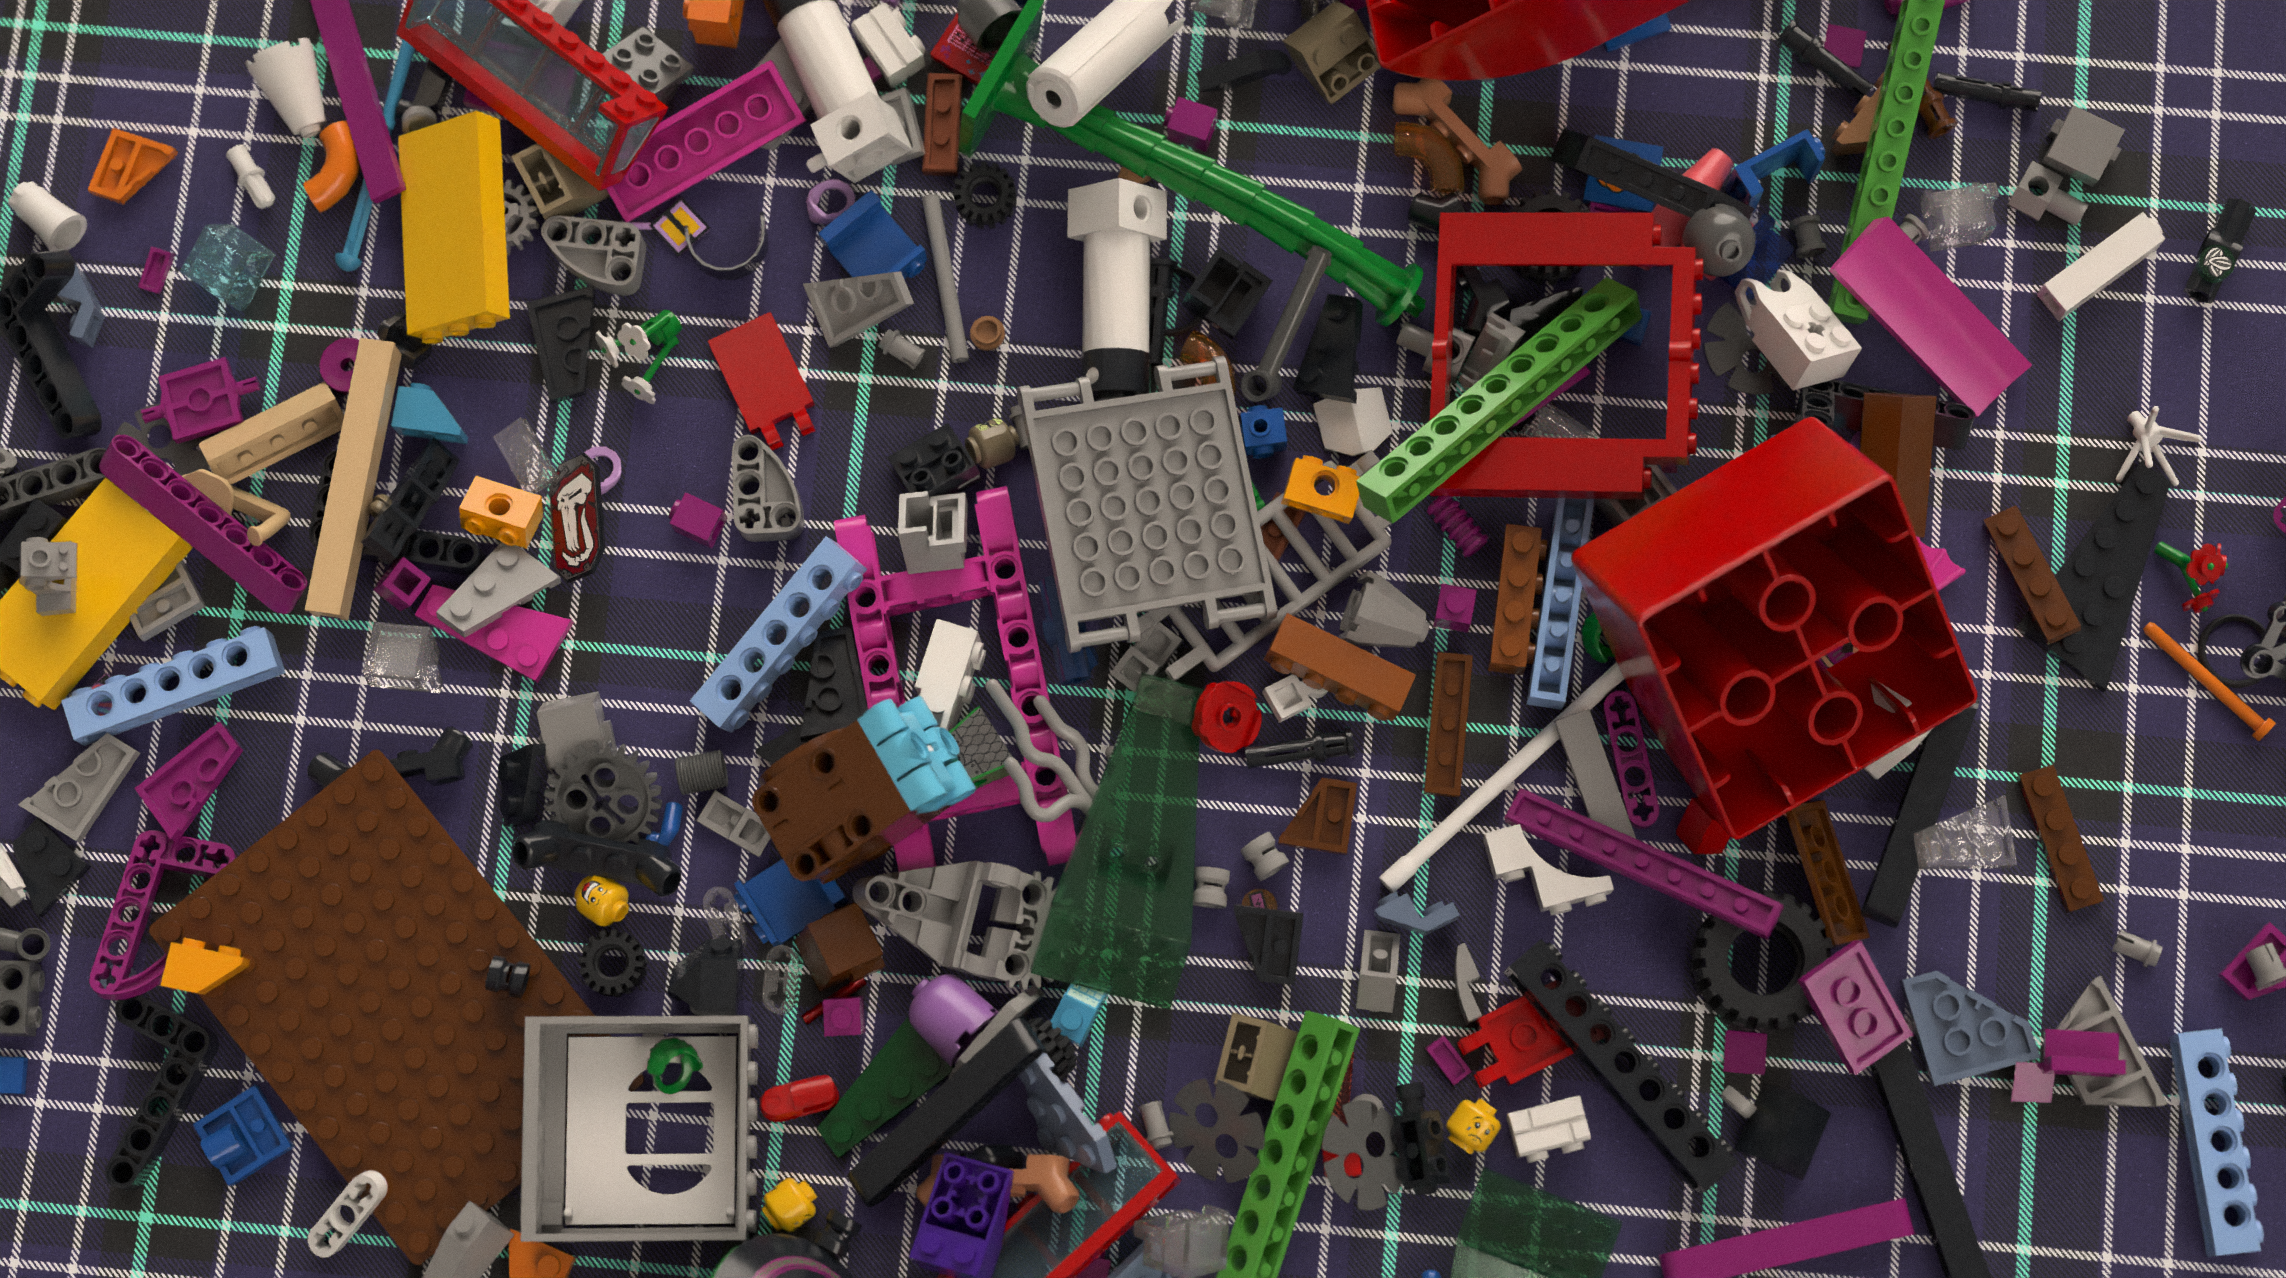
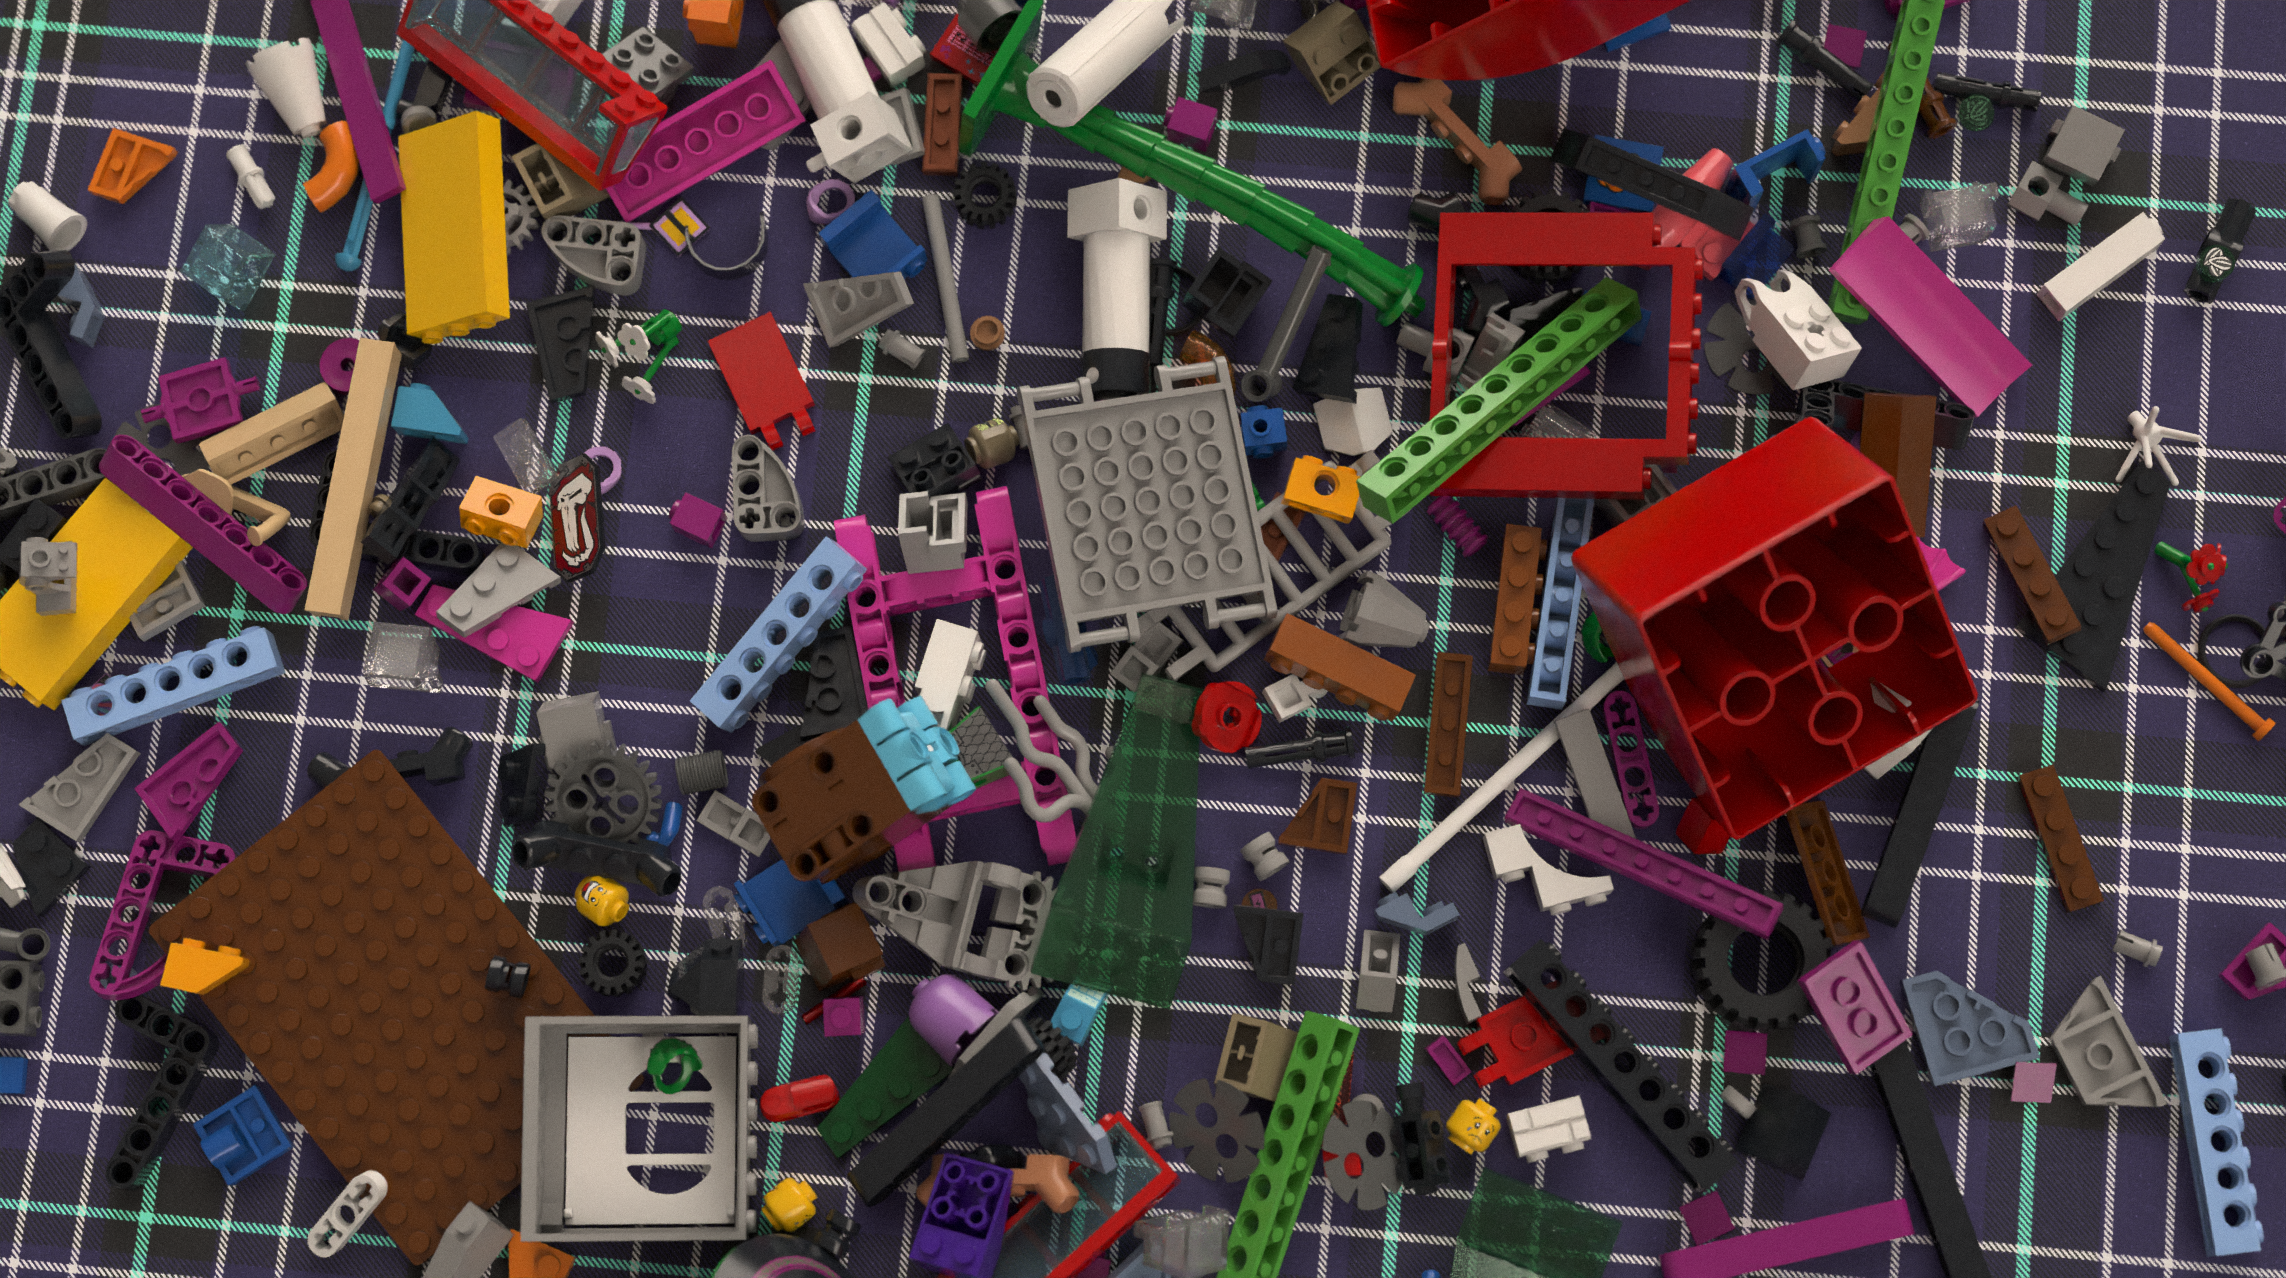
magenta piece [138,246,176,294] -> none
clear orange cylinder [1394,122,1465,193] -> none
magenta brick [1433,583,1477,633] -> none
dark grey cylinder [1682,203,1756,277] -> none
clear wing [1913,795,2017,869] -> none
magenta panel [2043,1029,2126,1078] -> none
none -> magenta sticker [1679,1190,1735,1246]
none -> clear green tile [1959,94,1995,131]

